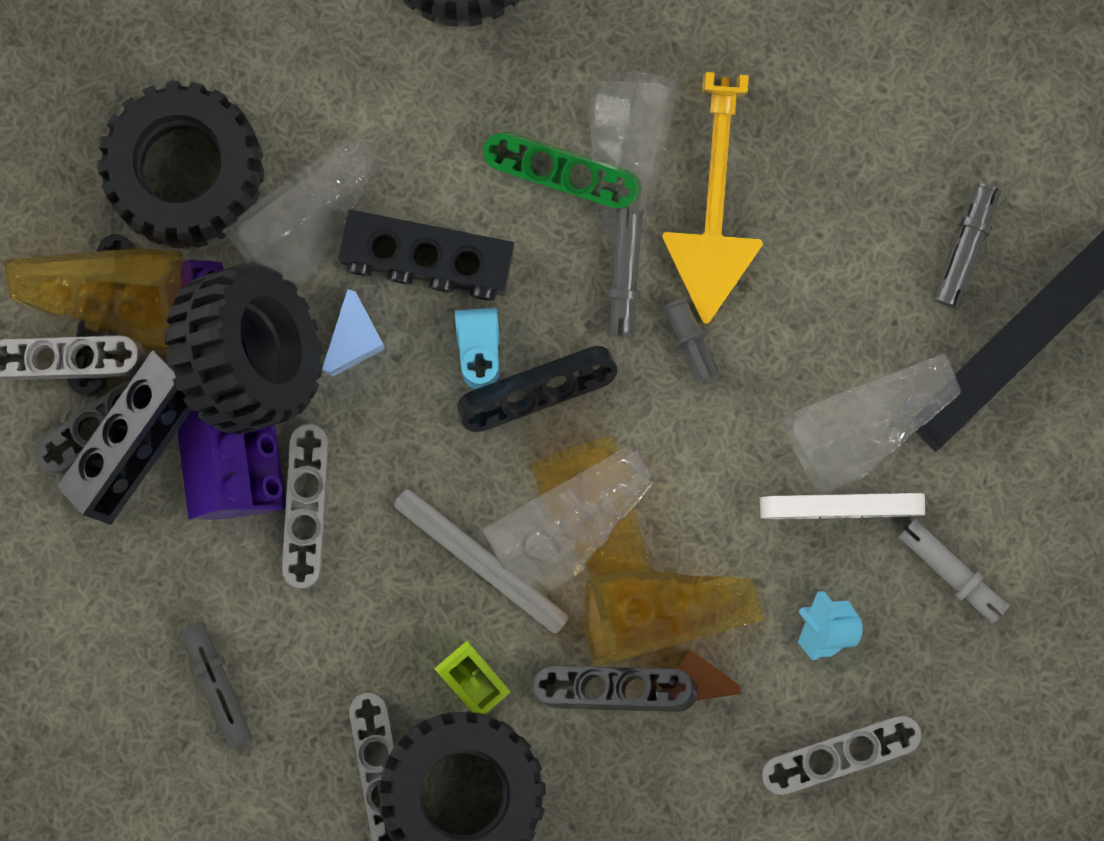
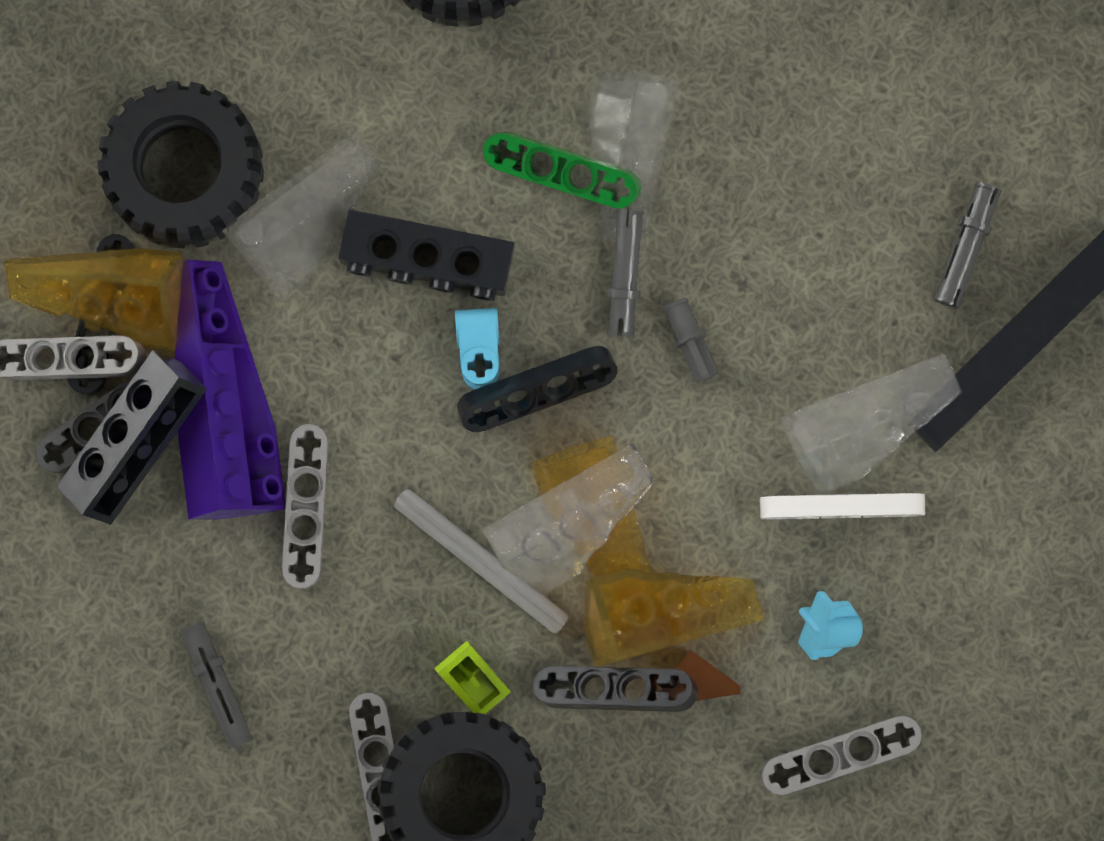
black tyre [165,263,323,434] -> none
light blue slope [322,289,385,376] -> none
yellow piece [662,72,763,324] -> none
light grey pin [898,518,1010,625] -> none

